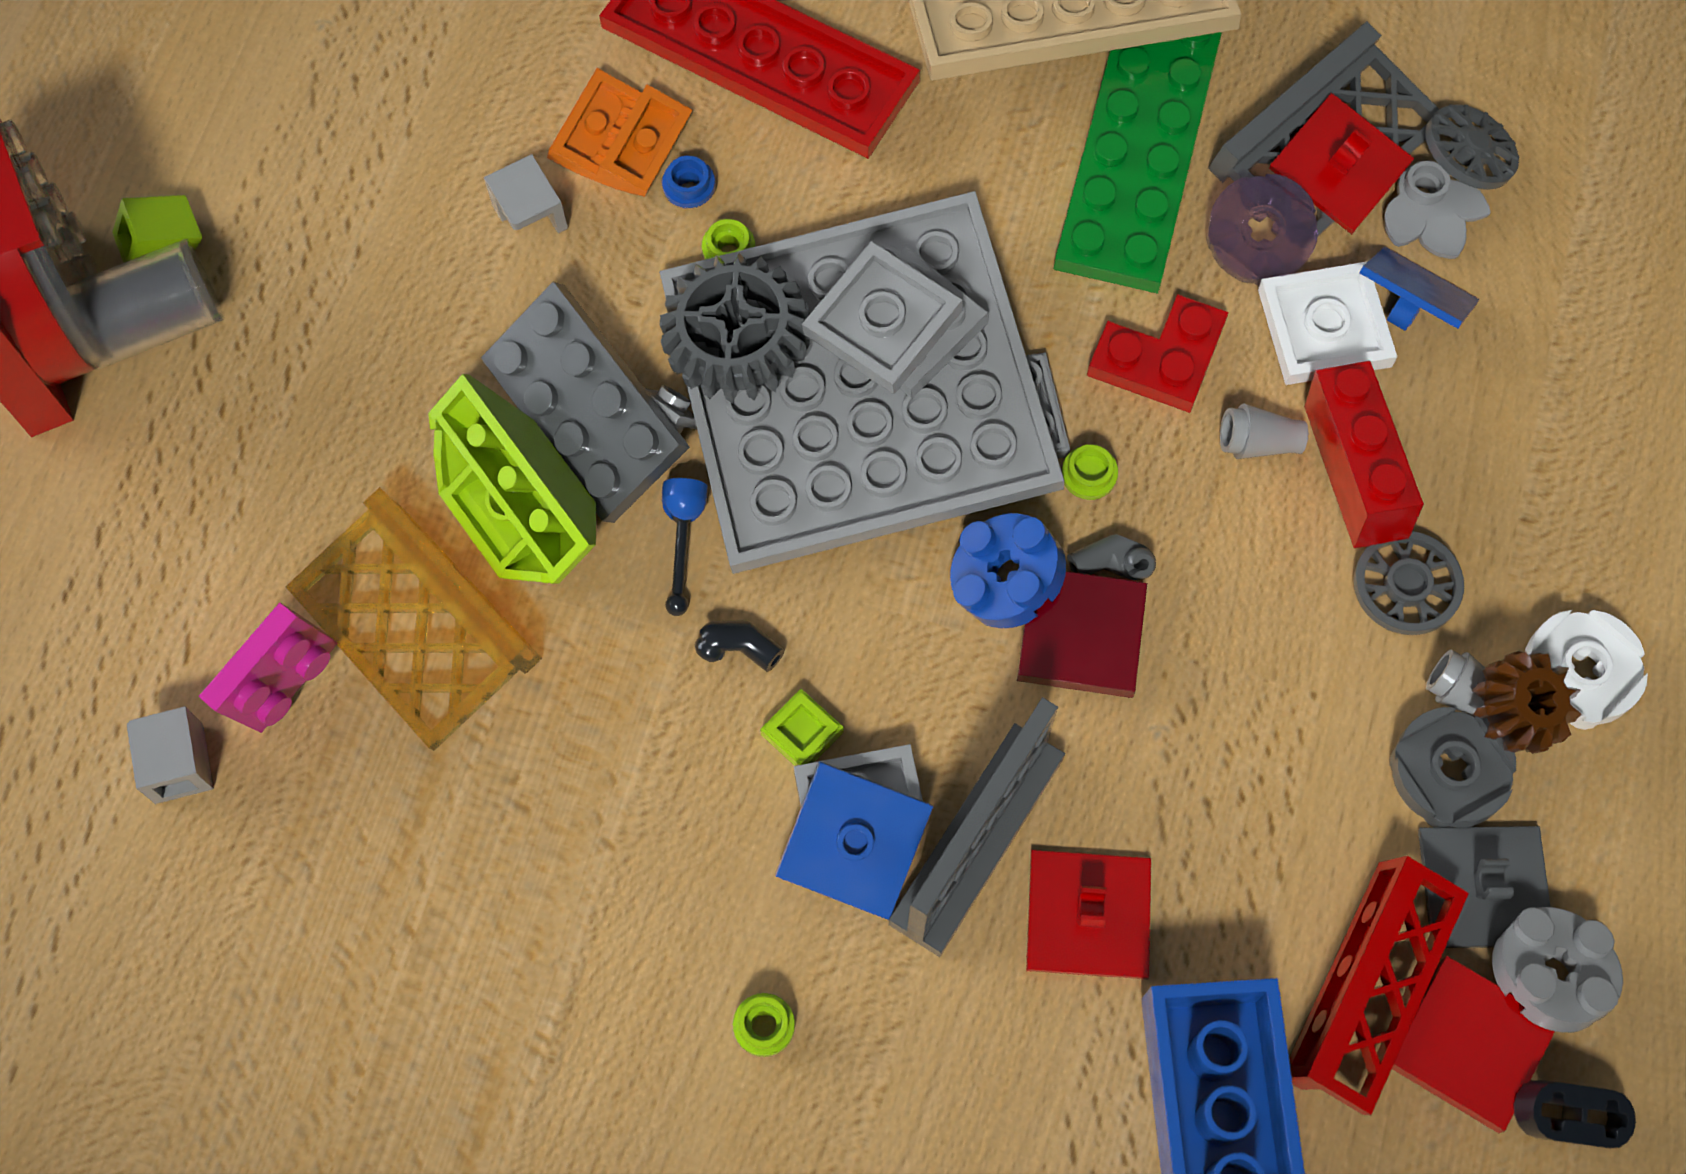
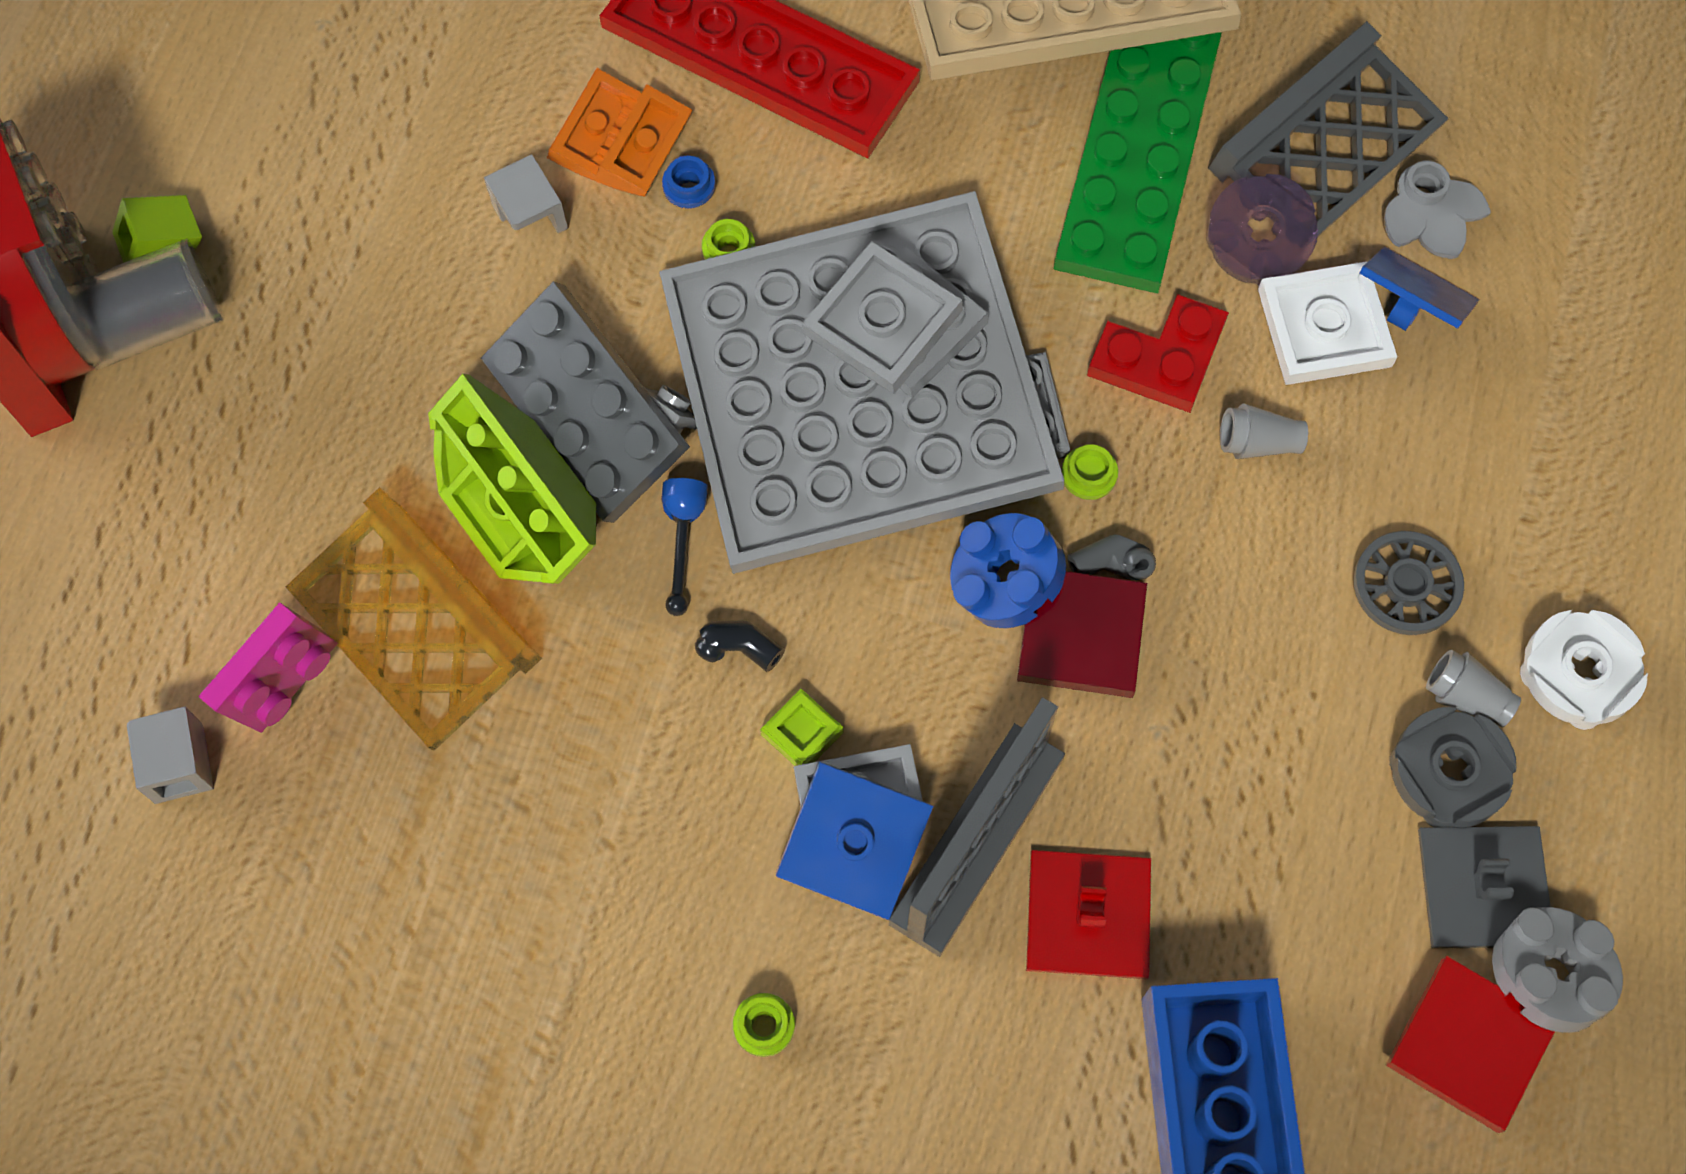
dark grey gear [659,253,810,403] -> none
red piece [1268,93,1415,235] -> none
red fence [1289,855,1469,1115] -> none
red brick [1304,361,1424,549] -> none
dark grey wheel [1426,104,1519,190] -> none
reddish brown gear [1472,651,1582,754] -> none
black beam [1514,1080,1636,1149] -> none

